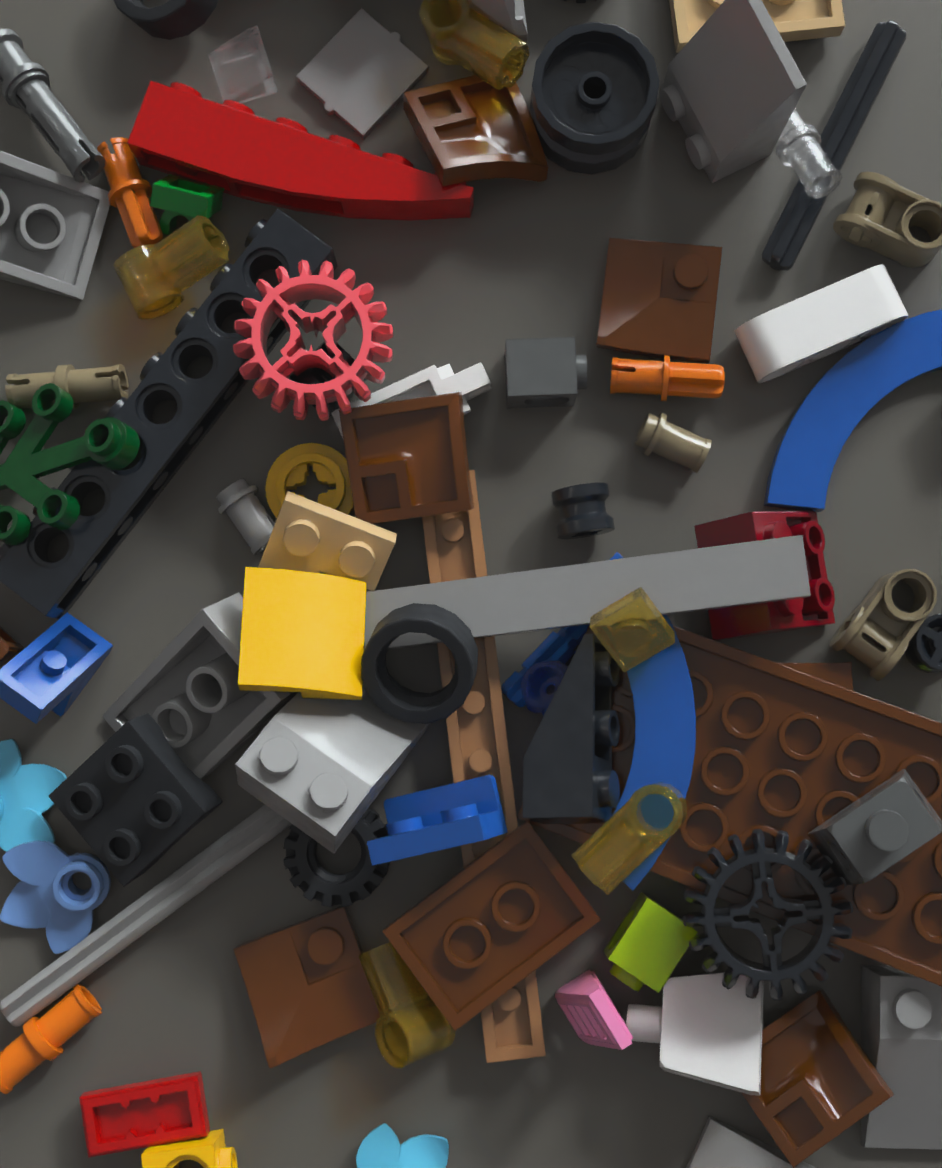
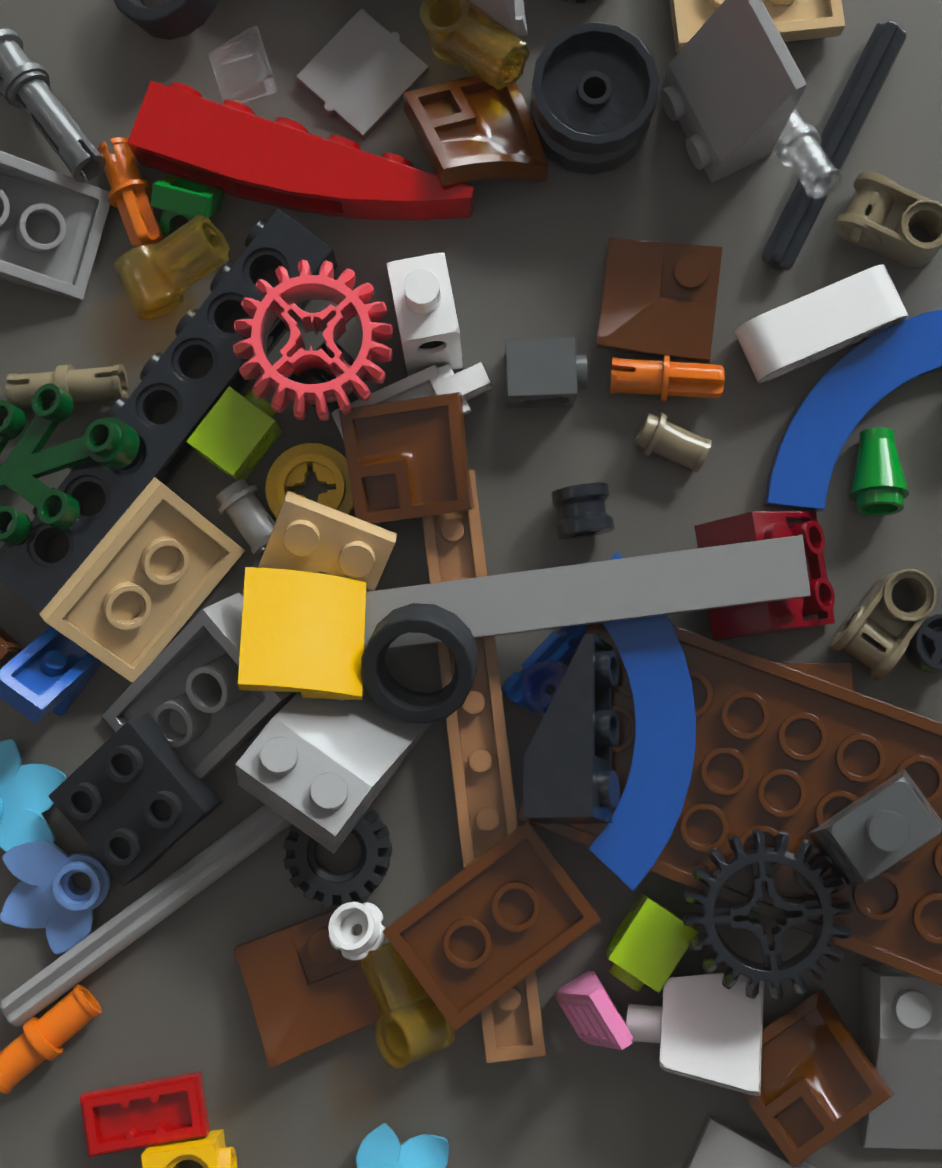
blue bracket [367,775,508,866] -> none
clear yellow piece [571,782,687,895] -> none
clear yellow plate [590,587,675,672] -> none
none -> tan plate [39,477,245,683]
none -> lime brick [186,387,282,481]
none -> white plate [328,901,385,961]
none -> white torso [387,253,463,376]
none -> green cone [850,427,909,516]

